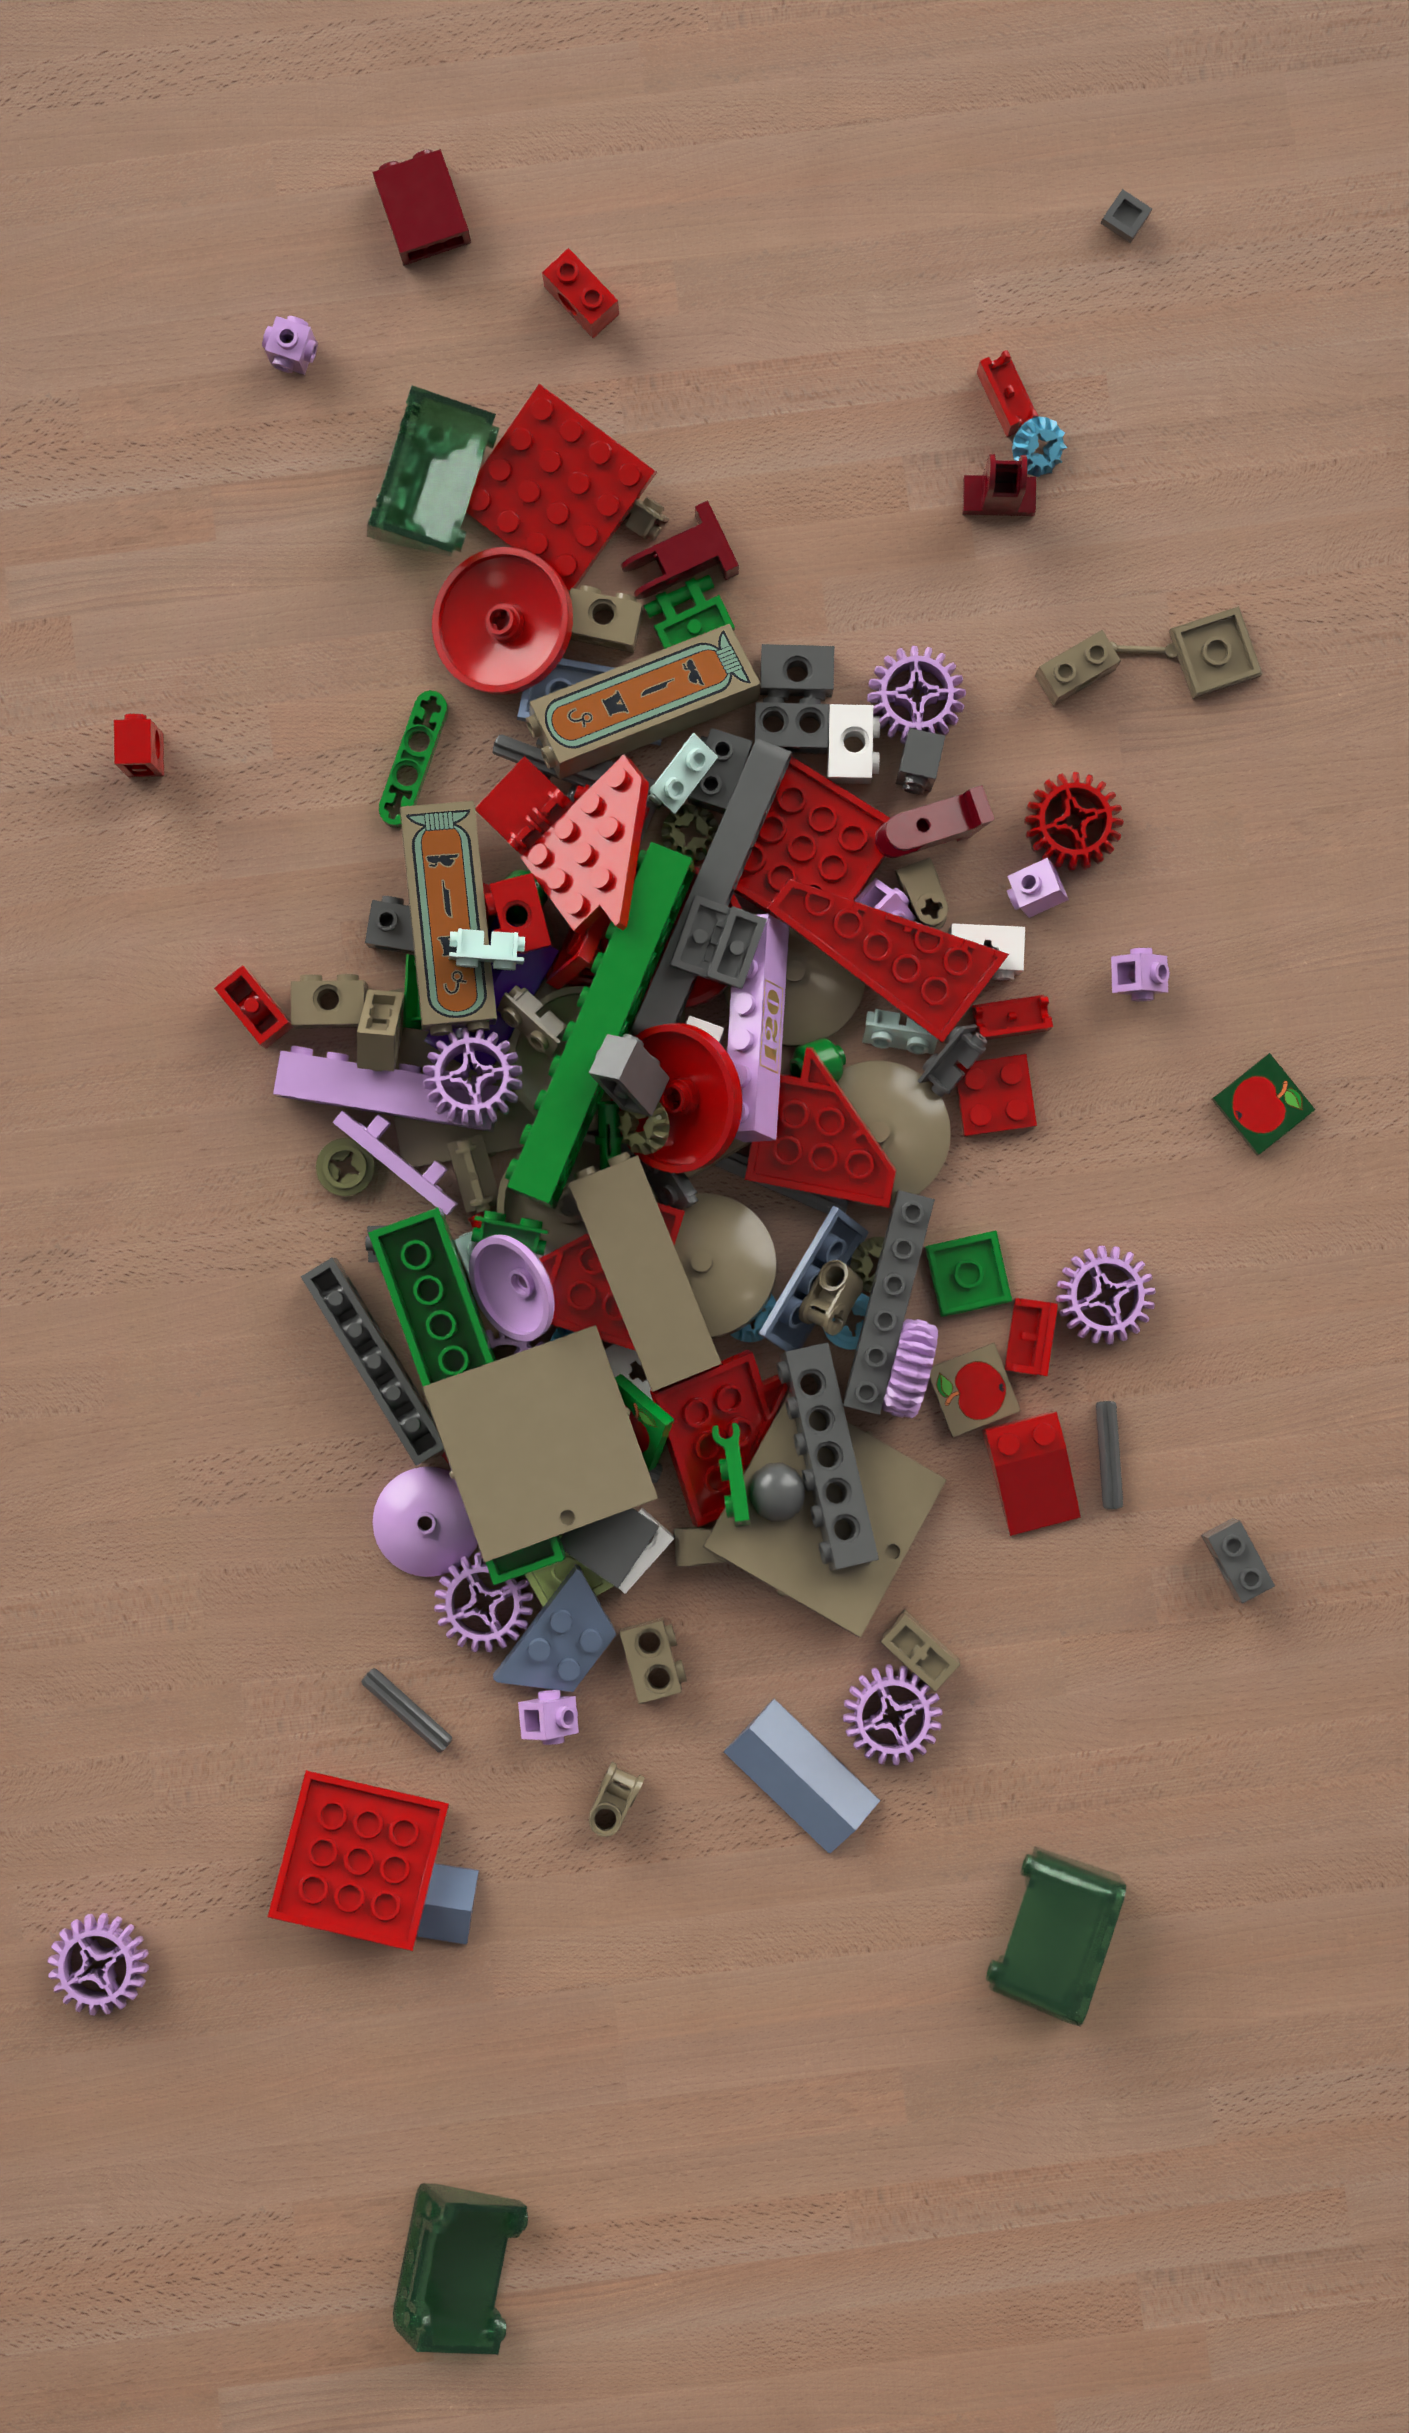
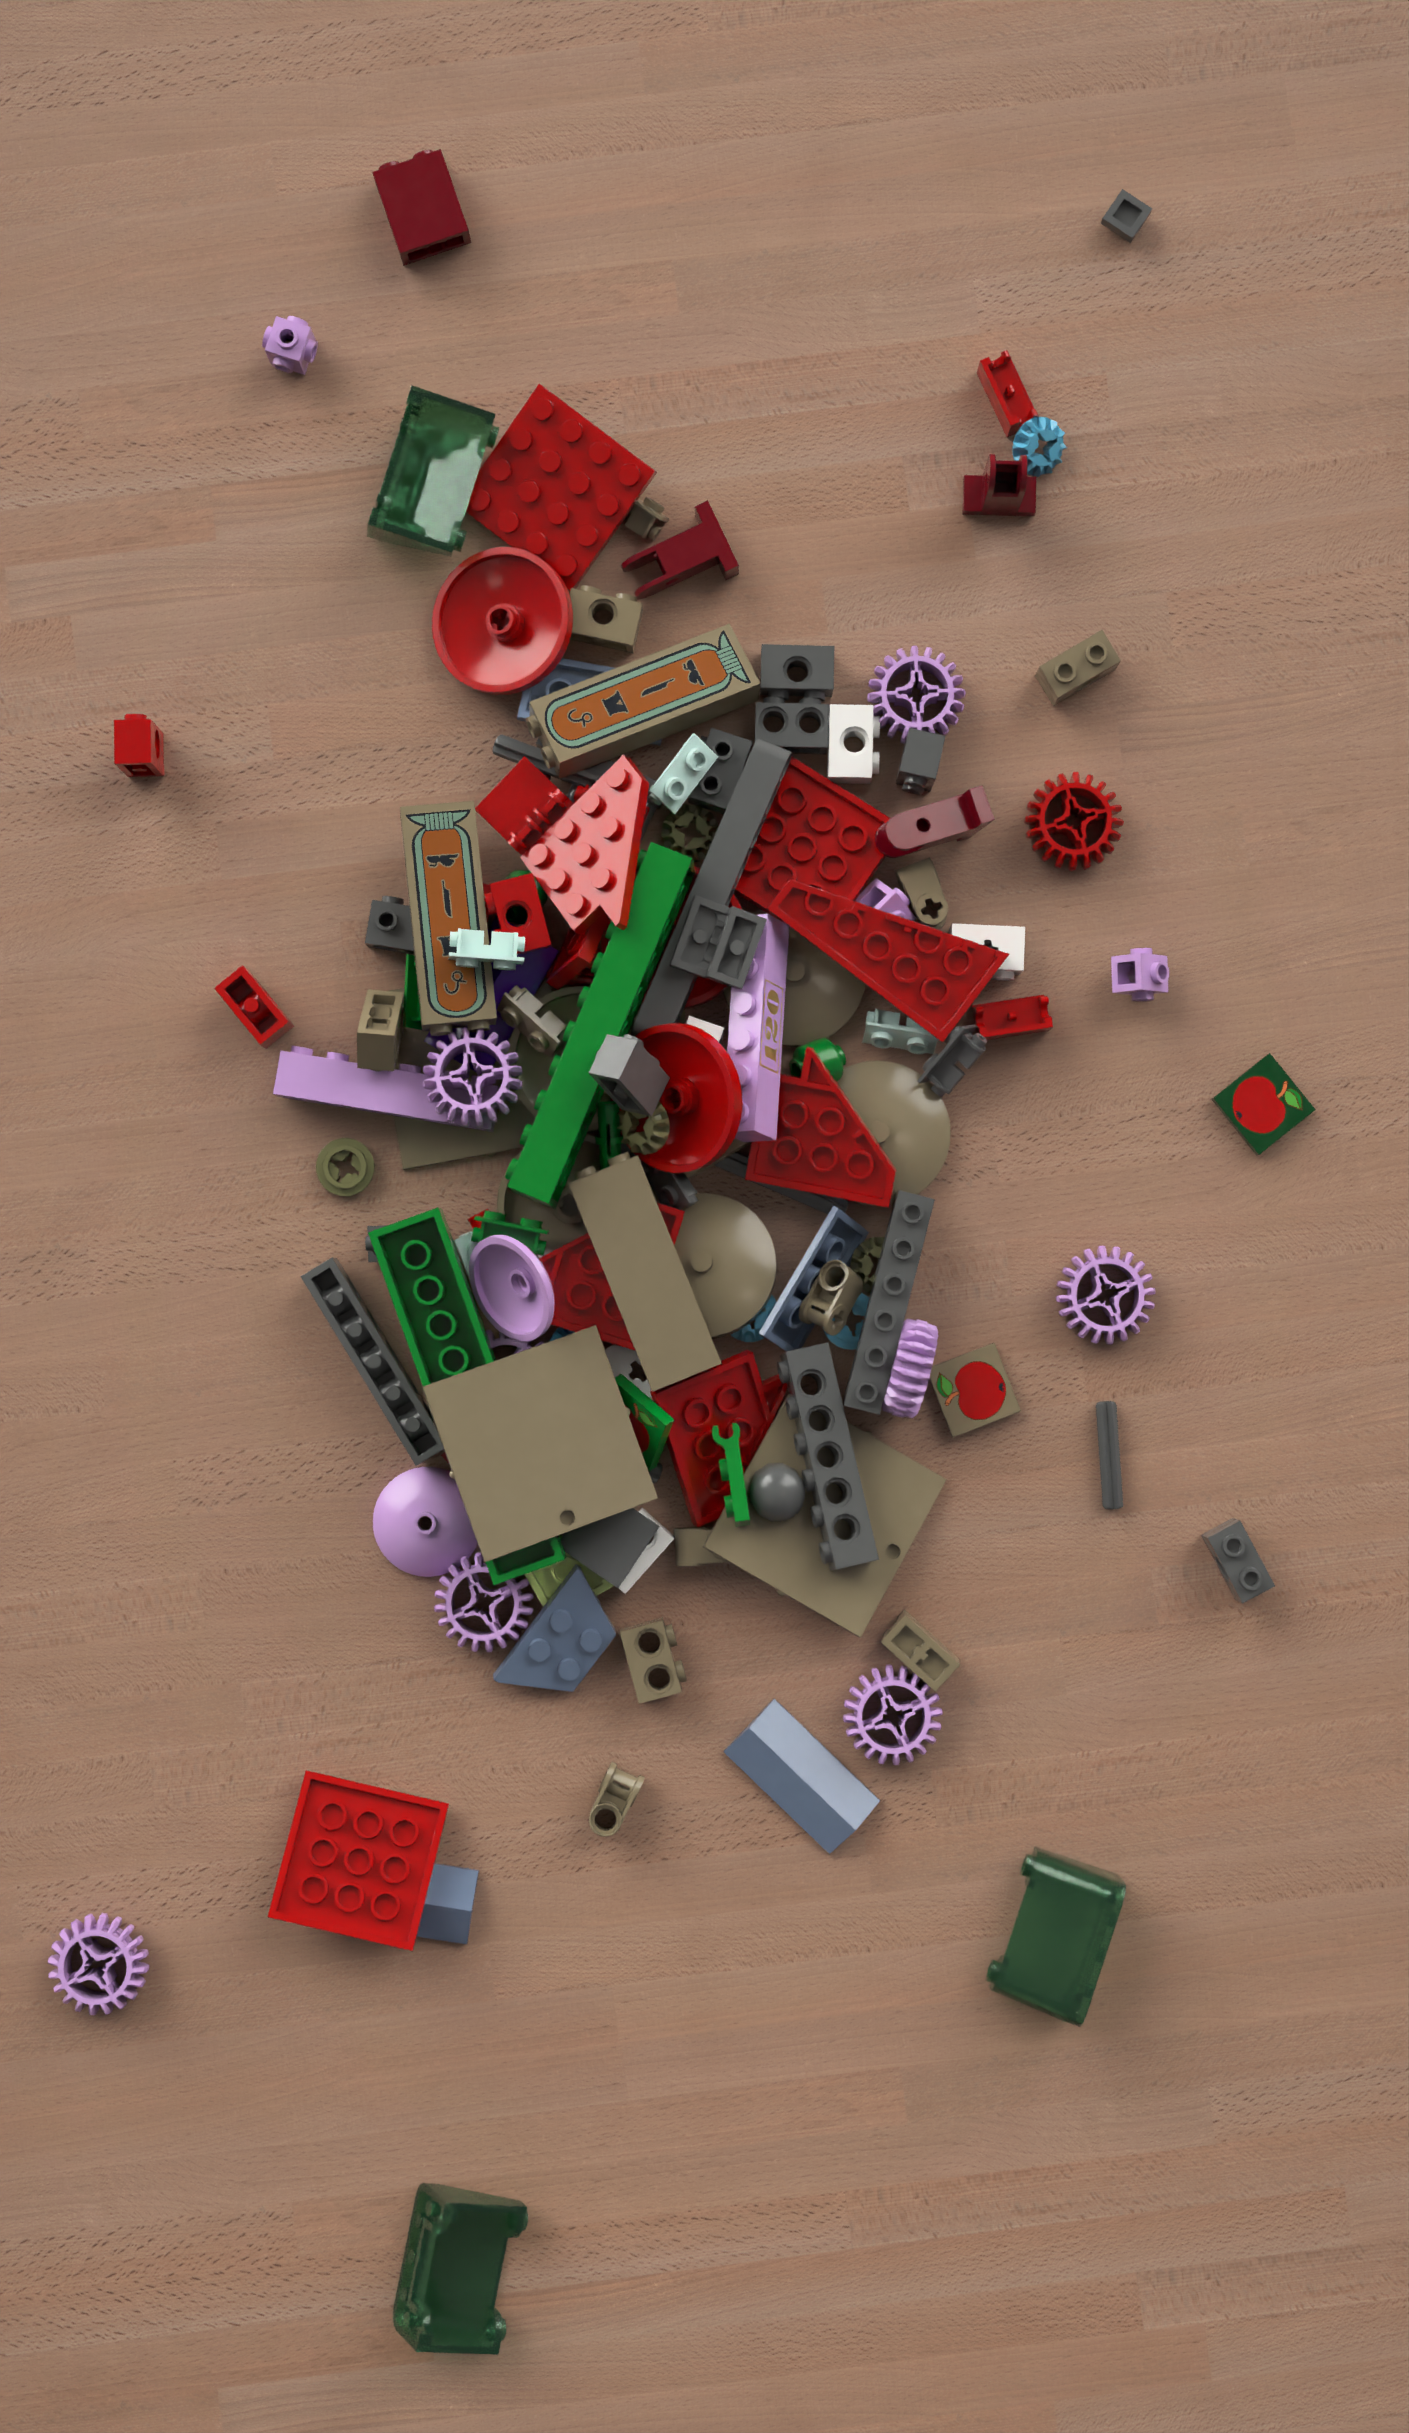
dark tan brick [291,974,368,1029] -> none
lavender hinge [333,1111,458,1215] -> none
dark grey axle [361,1668,452,1753] -> none
green beam [378,690,448,828] -> none
dark tan hinge [447,1133,498,1213] -> none
lavender brick [518,1690,579,1745] -> none
red brick [542,248,619,338] -> none
green plate [643,574,735,649] -> none
green tile [924,1230,1012,1317] -> none
red plate [956,1054,1037,1137] -> none
red slope [982,1411,1081,1536] -> none
red hinge [1004,1298,1058,1376] -> none
lavender brick [1007,858,1069,918] -> none
dark tan hinge [1110,641,1178,659] -> none
dark tan tile [1169,606,1263,699] -> none

